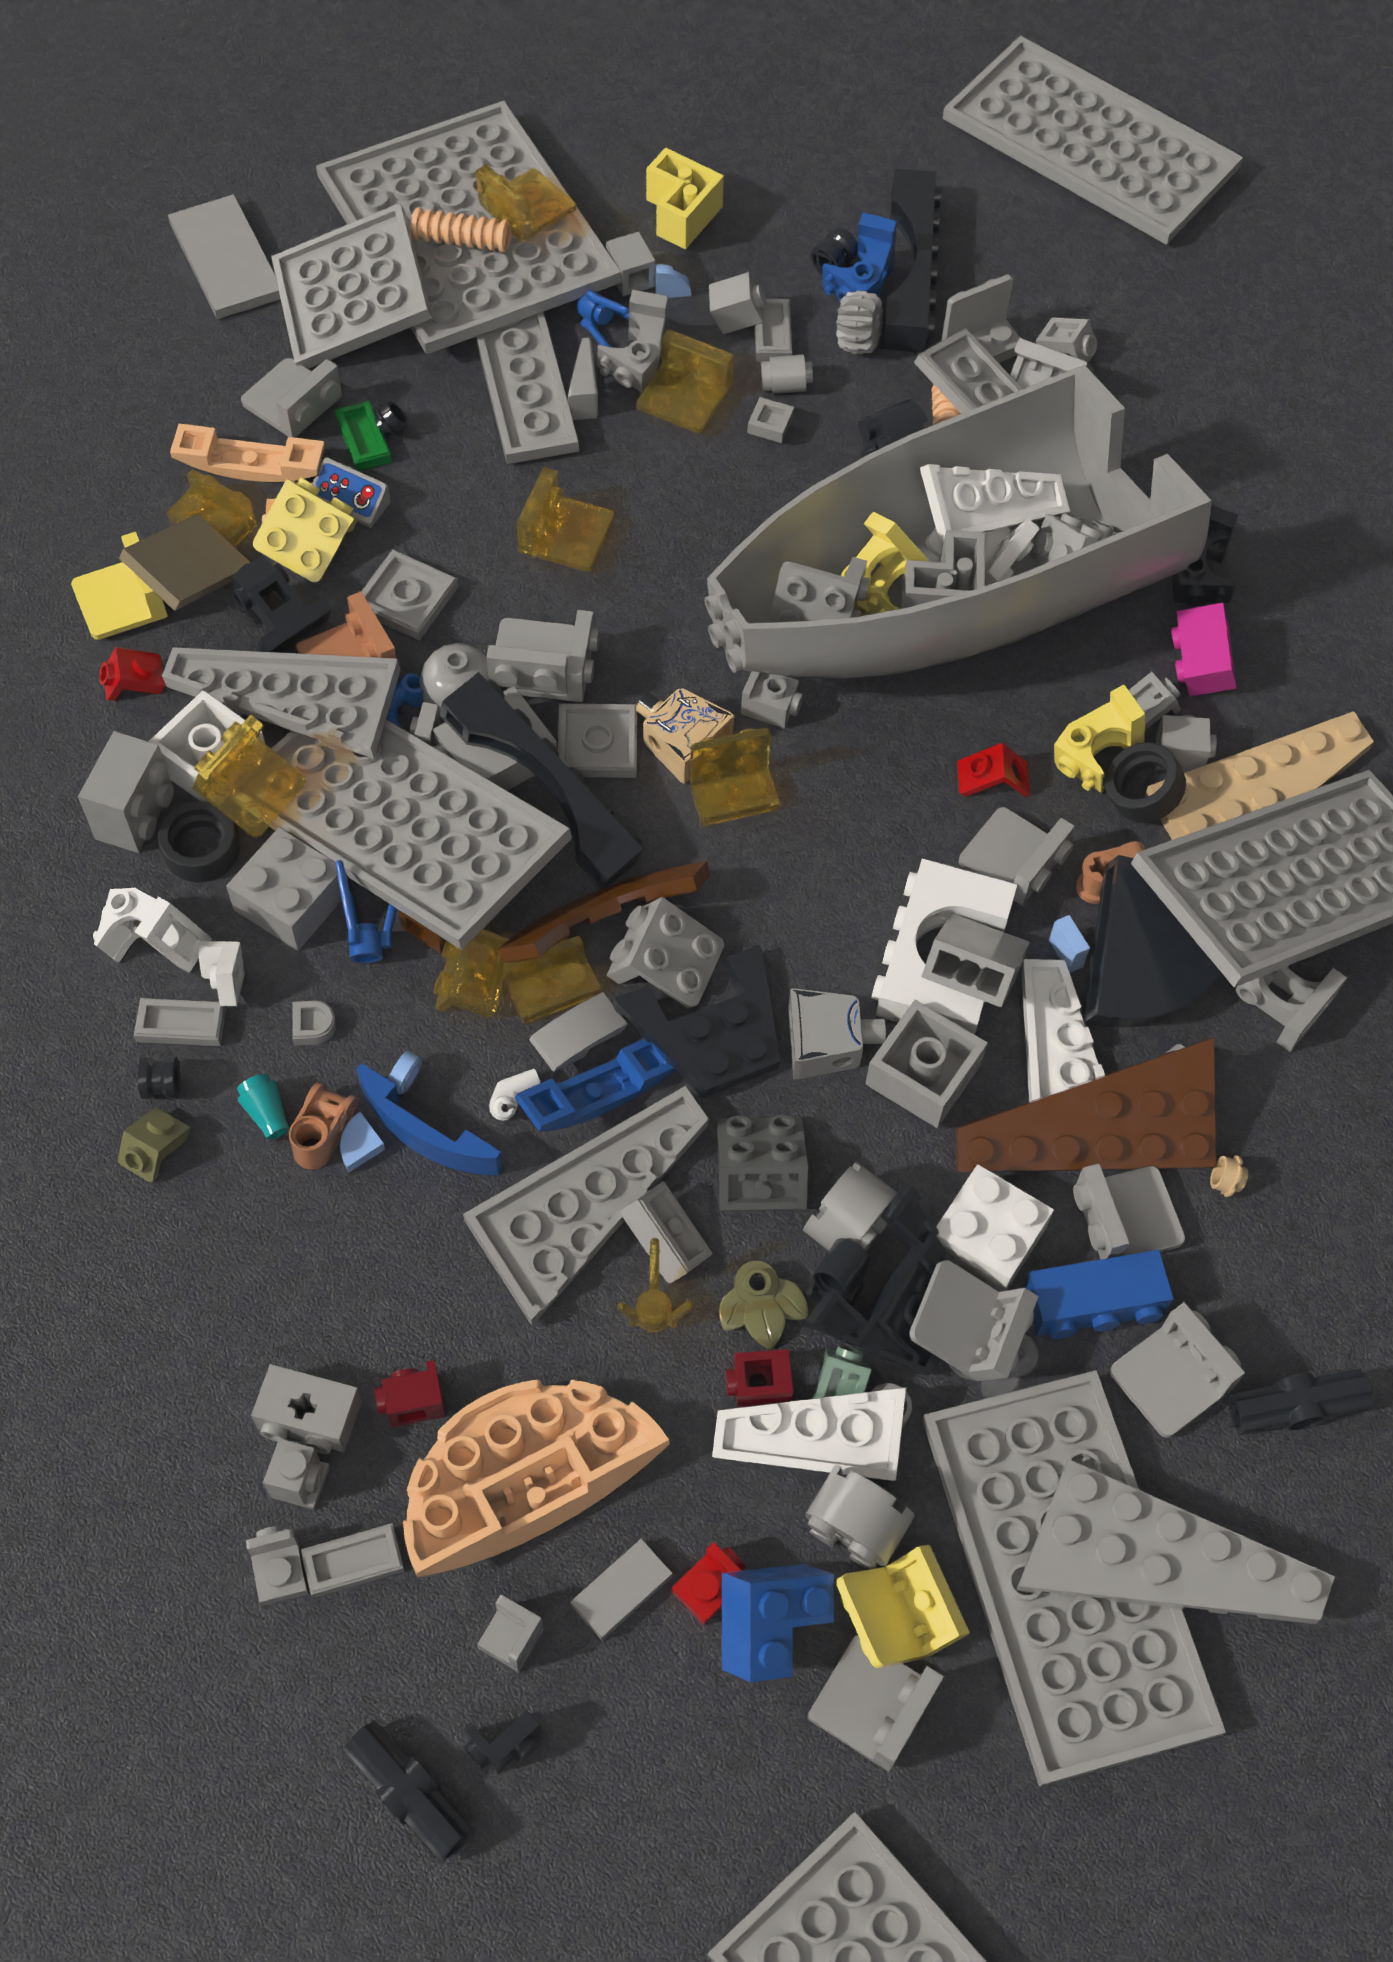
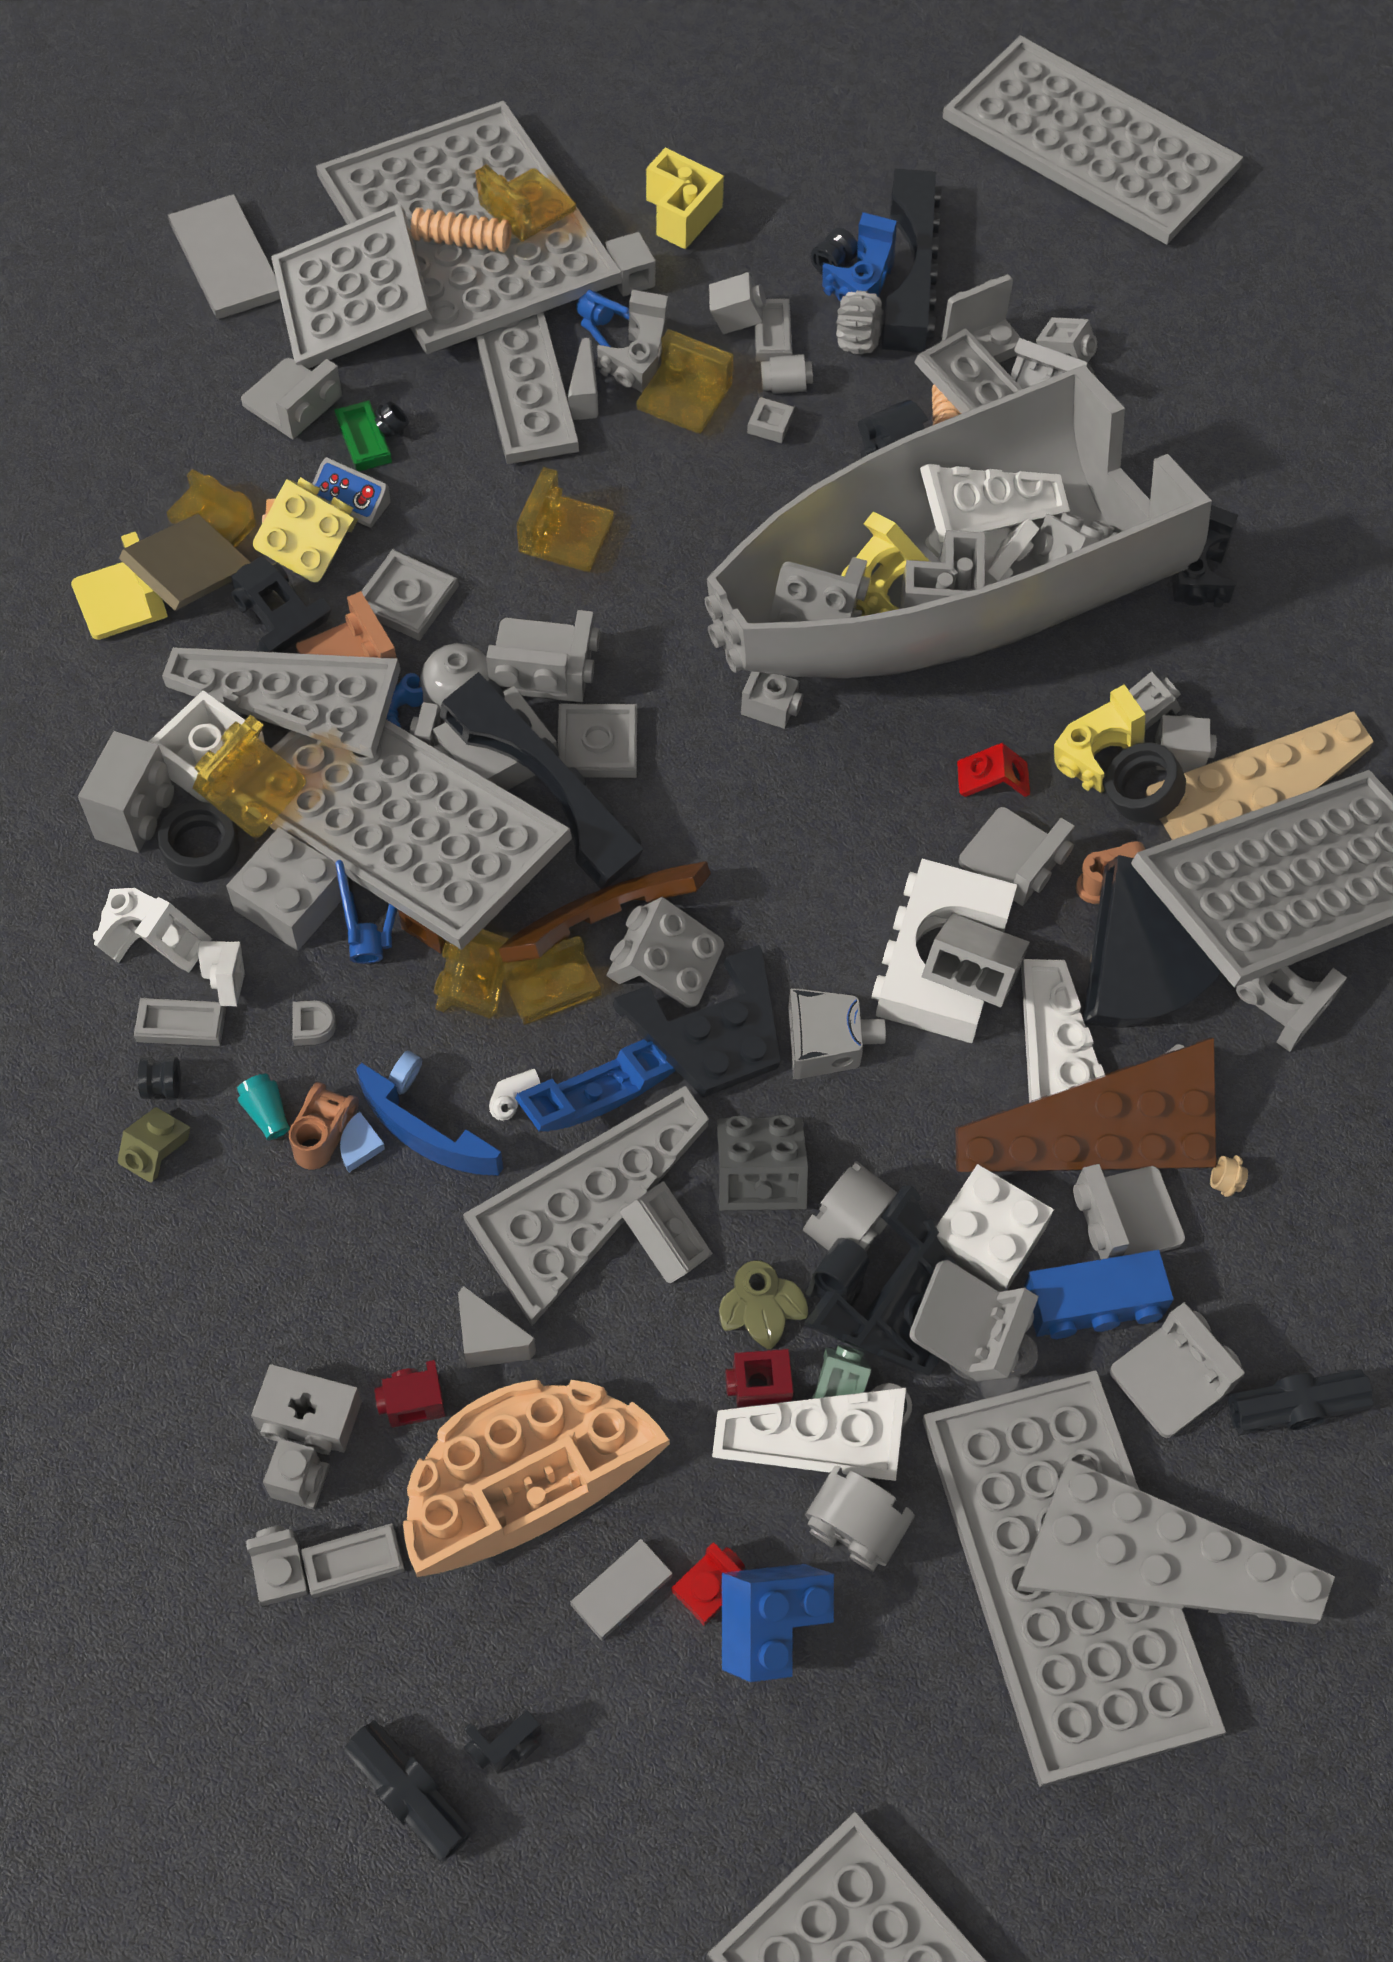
red bracket [99,647,165,701] -> none
light nougat slope [170,424,325,482] -> none
light grey panel [477,1595,543,1672] -> none
light grey slope [529,992,627,1072] -> none
clear yellow plant [617,1237,693,1332] -> none
tan torso [636,688,734,784] -> none
light blue tile [655,264,691,298] -> none
clear yellow bracket [690,728,780,827] -> none
light grey bracket [808,1635,944,1772] -> none
light yellow bracket [837,1545,970,1668] -> none
light grey brick [865,1000,988,1128] -> none
light blue tile [1049,915,1090,973] -> none
dark pink brick [1171,603,1236,697] -> none
none -> light grey slope [458,1286,536,1368]

